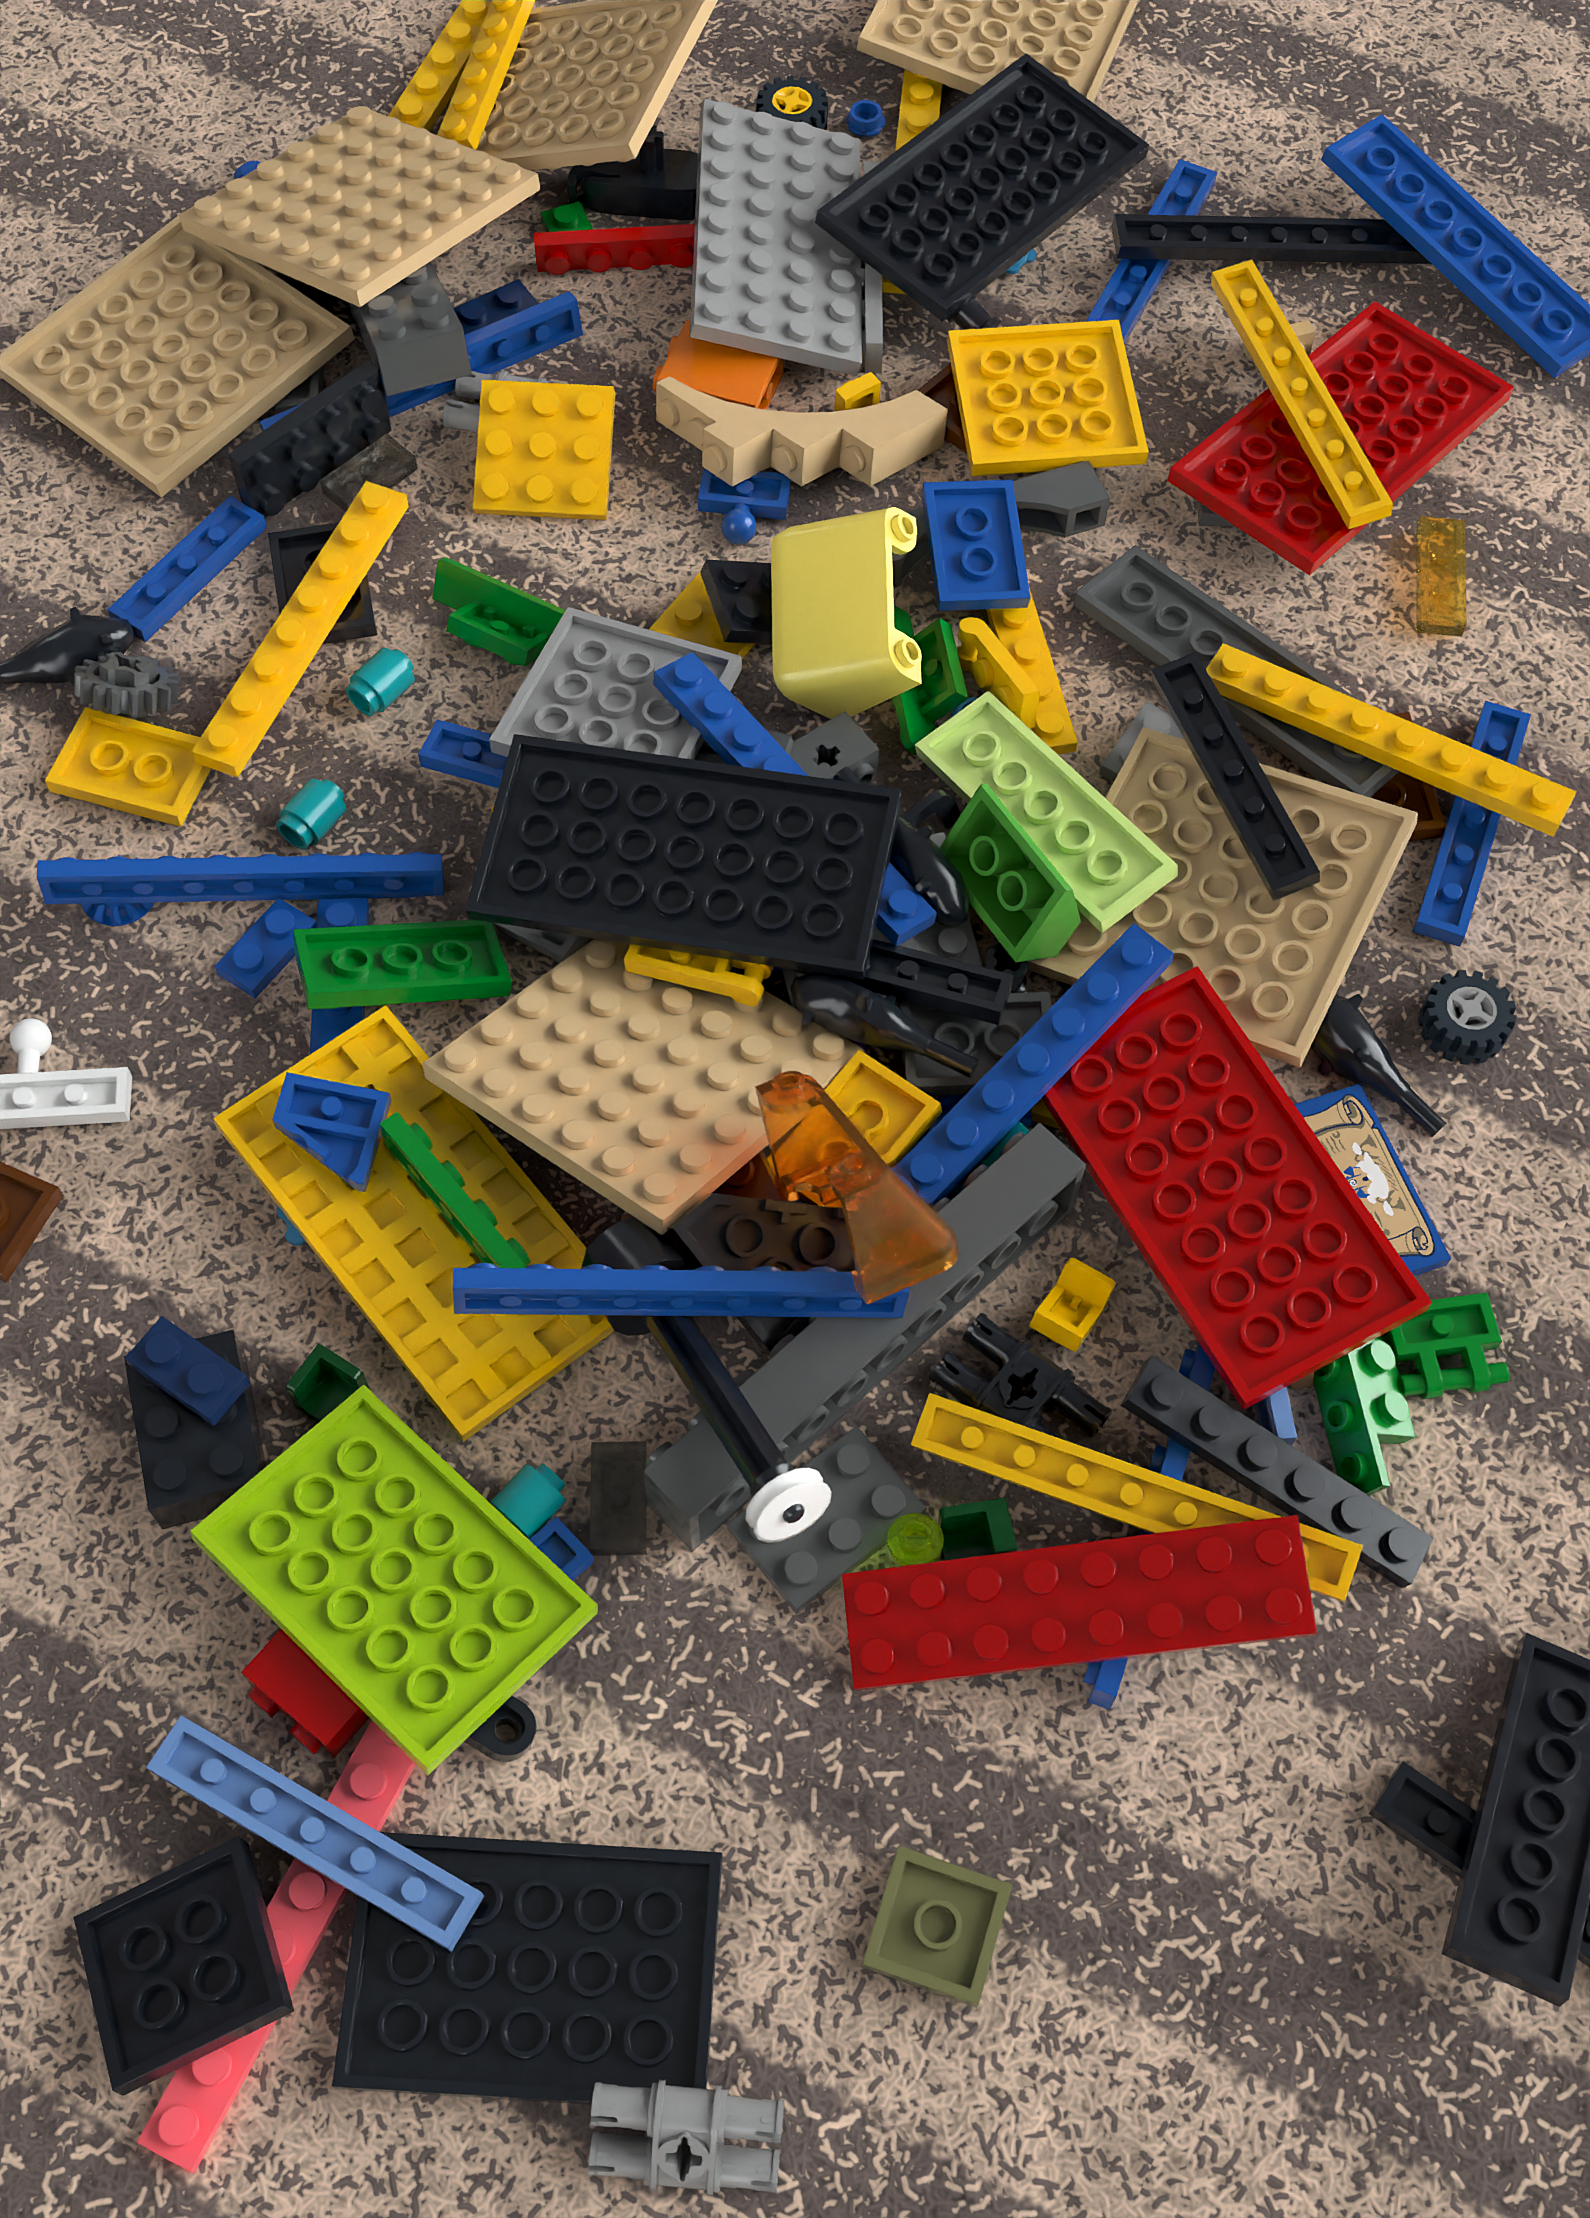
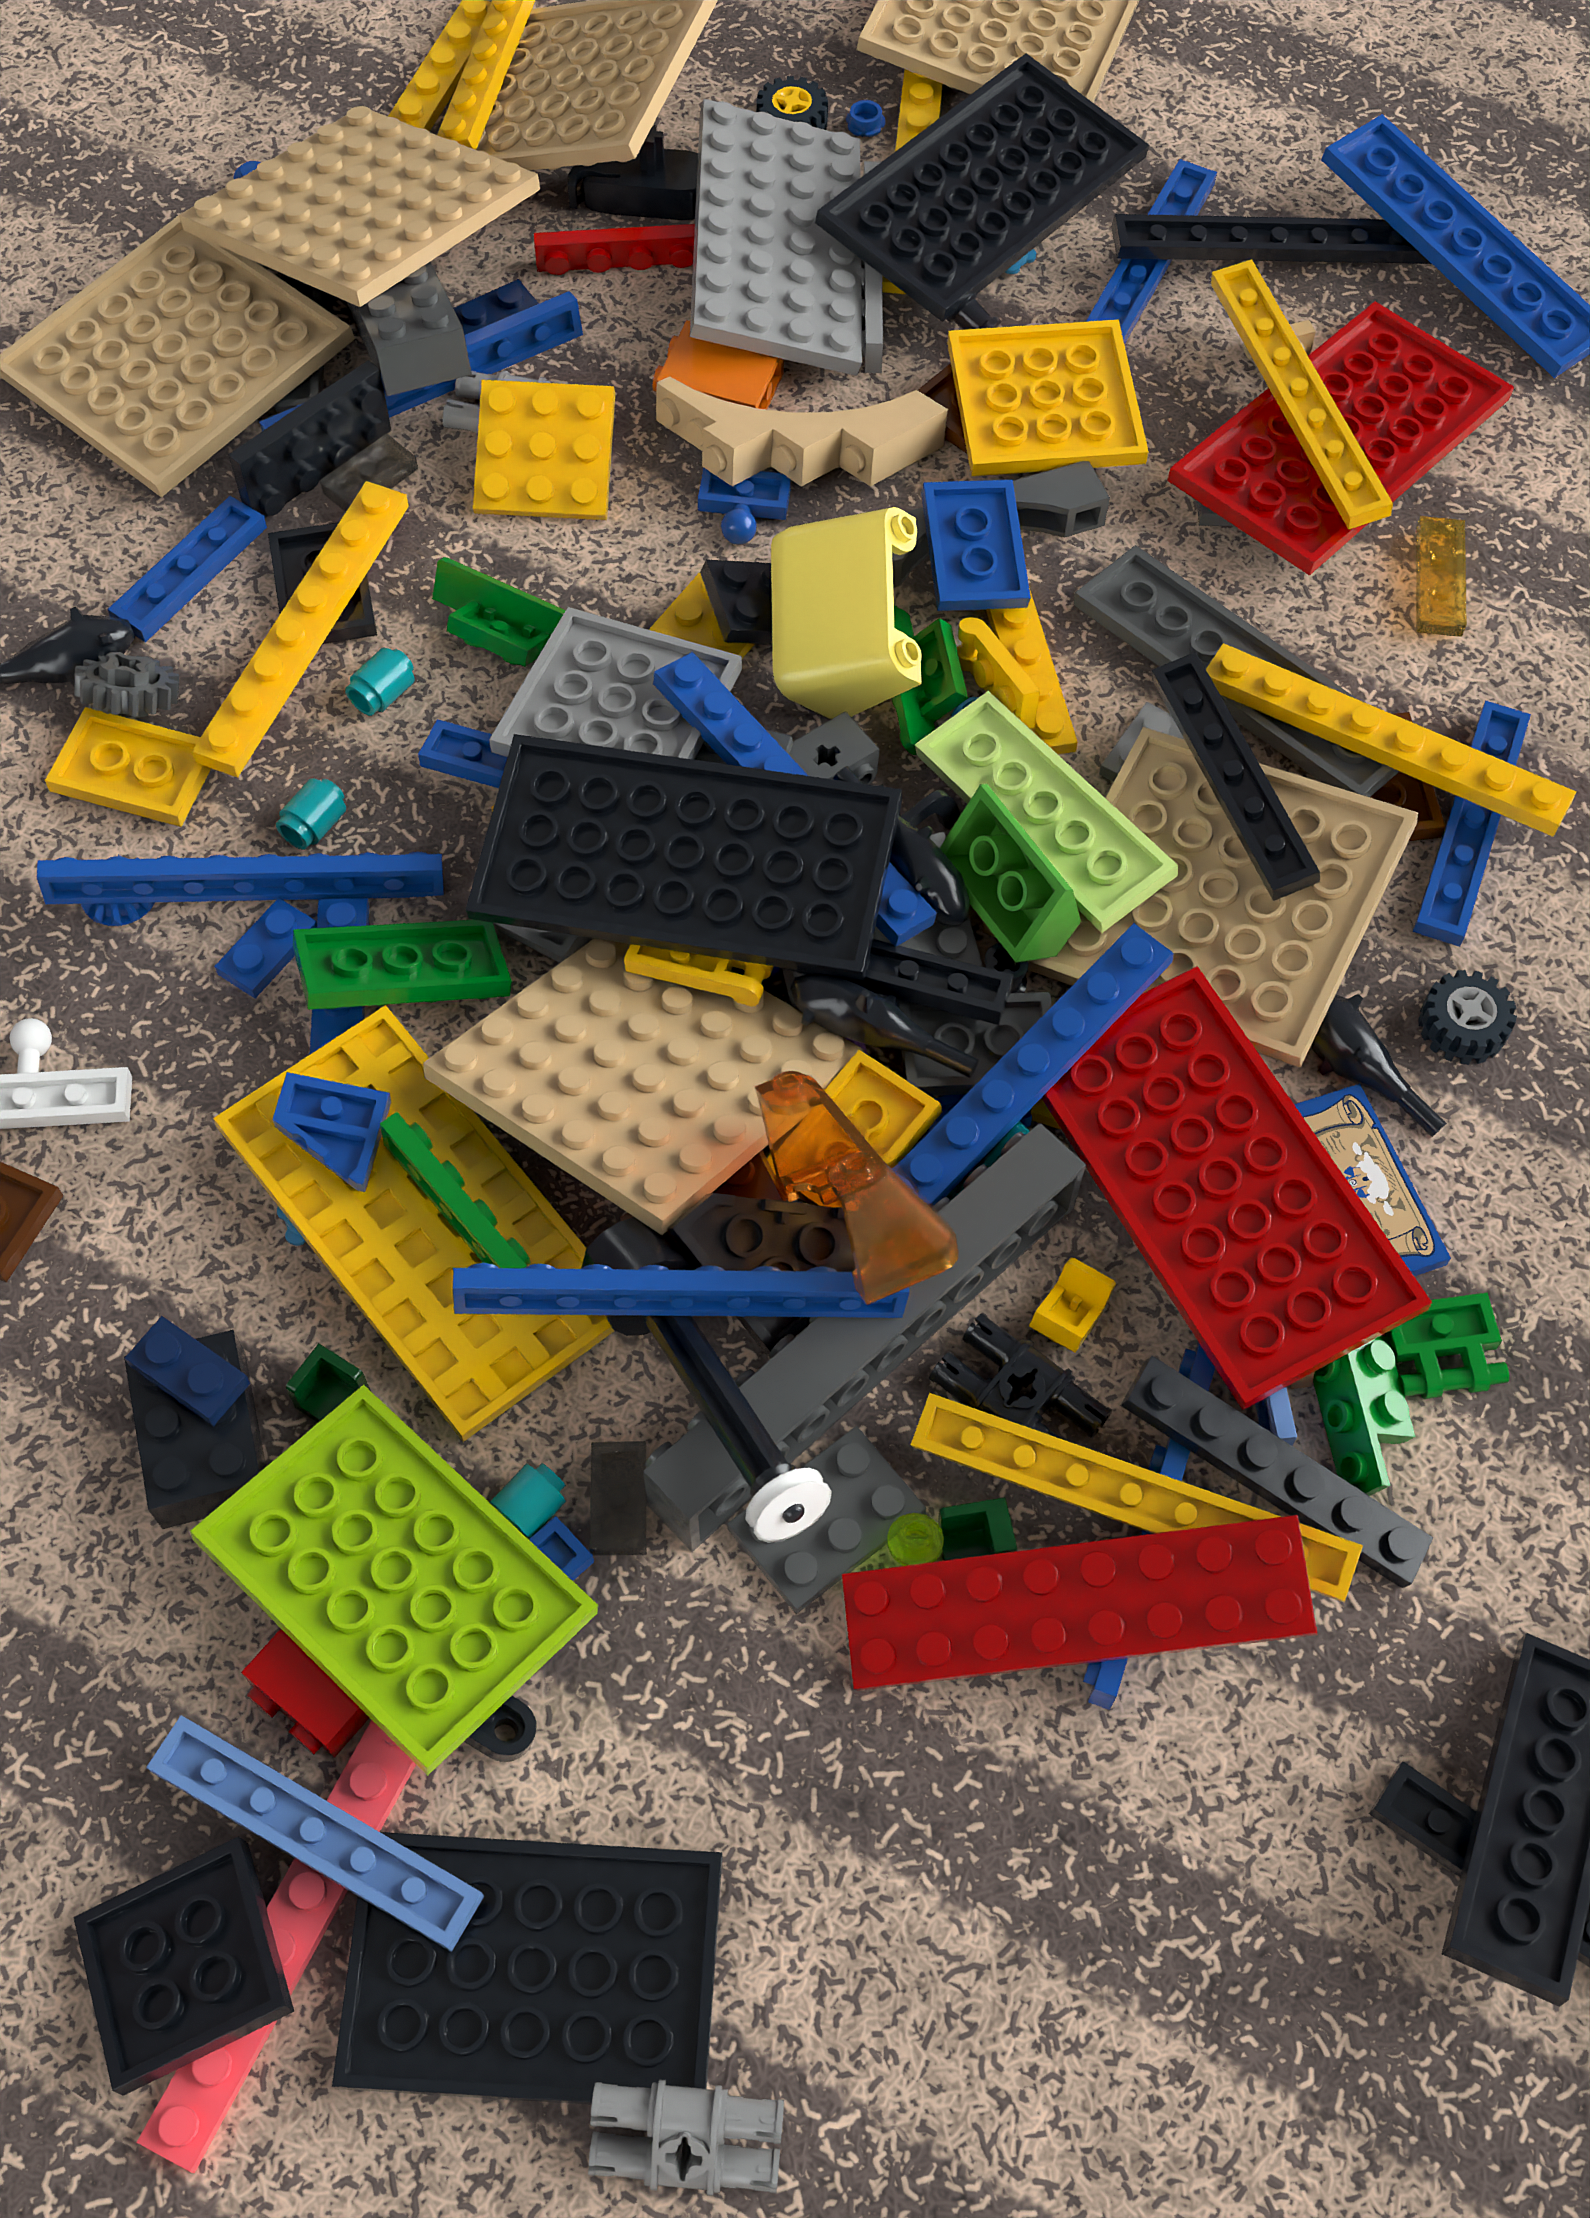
green plate [540,201,593,232] -> none
yellow plate [834,372,881,411] -> none
olive plate [861,1845,1012,2008] -> none

